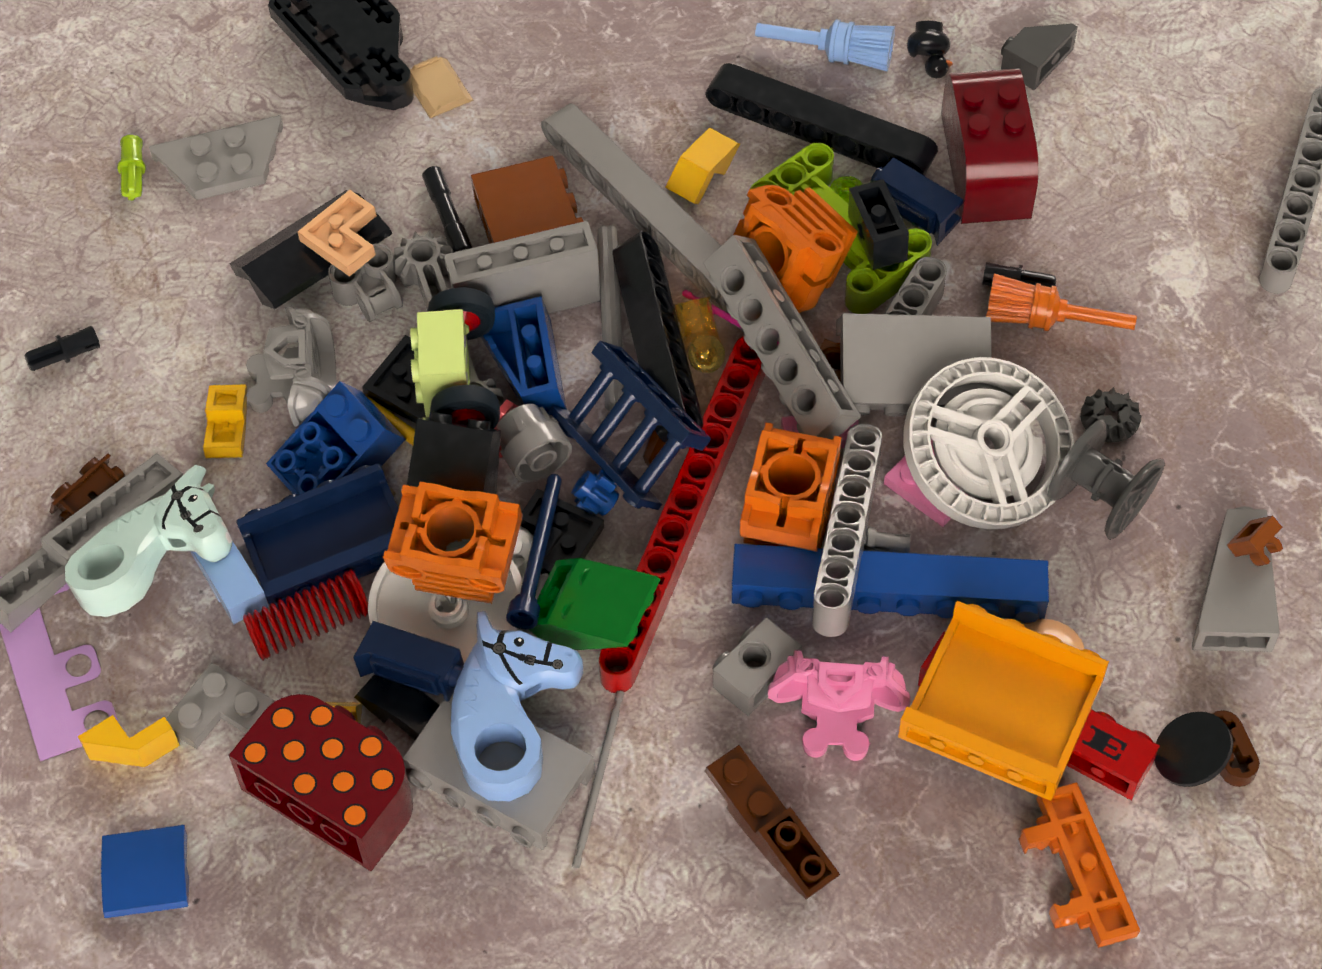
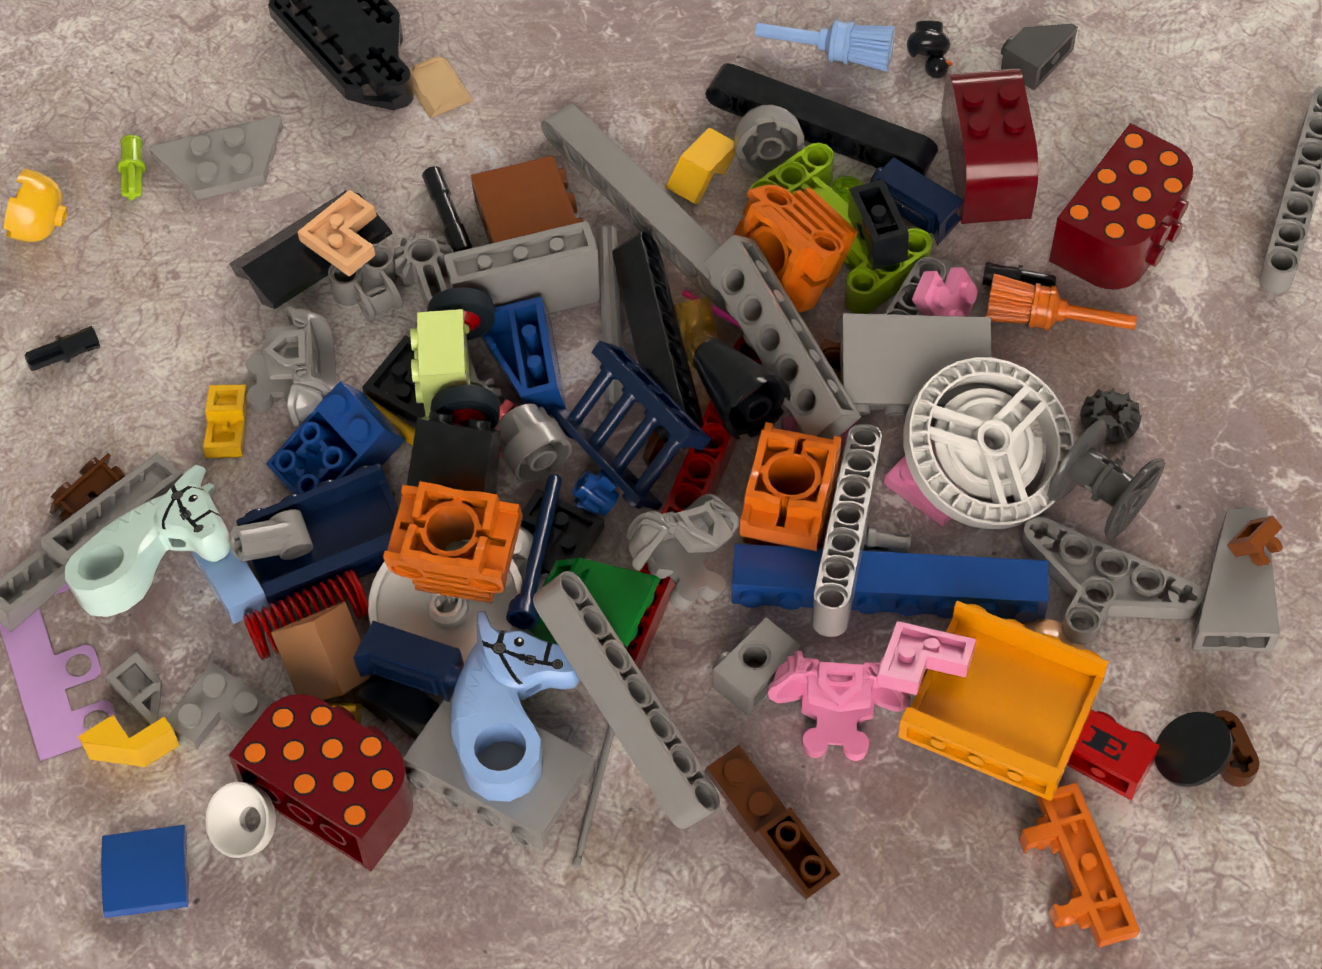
none -> yellow cylinder [4,168,68,243]
none -> light grey slope [105,652,162,726]
none -> white piece [205,782,276,858]
none -> light grey piece [230,509,314,562]
none -> medium nougat slope [271,601,374,700]
none -> light grey beam [533,571,720,830]
none -> light grey piece [627,494,740,610]
none -> black cone [693,339,791,439]
none -> light grey cylinder [734,105,805,177]
none -> bright pink plate [877,621,976,695]
none -> bright pink plate [912,267,978,317]
none -> light grey beam [1021,517,1203,644]
none -> dark red brick [1049,123,1193,290]

